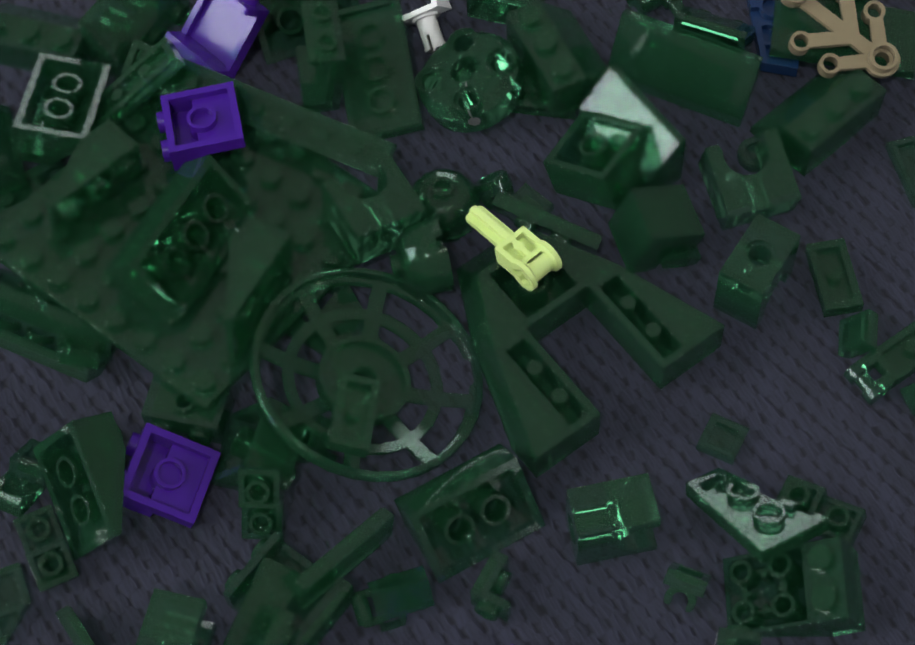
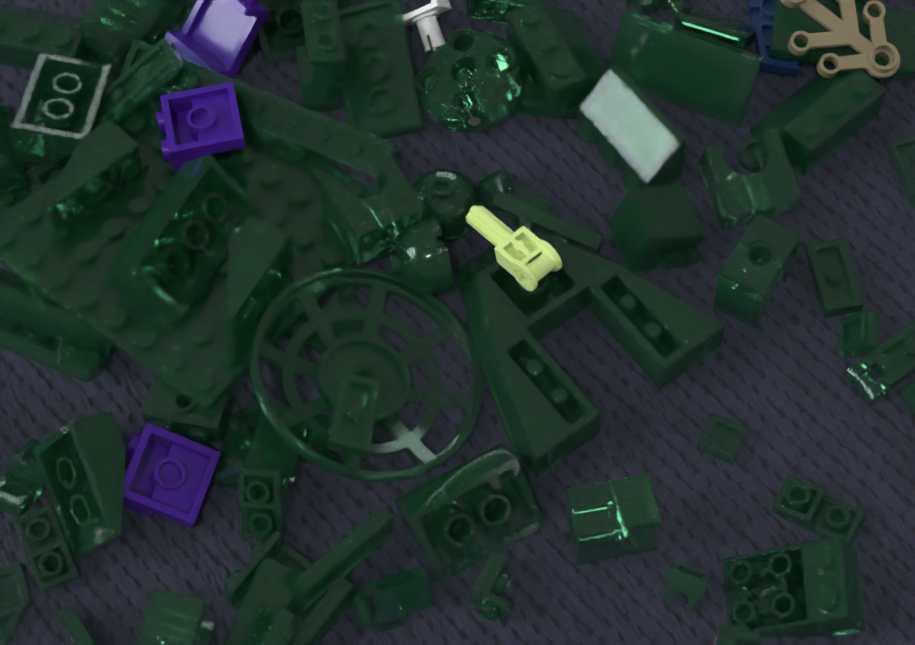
clear green slope [543,110,646,210] -> none
clear green wing [686,468,829,564] -> none

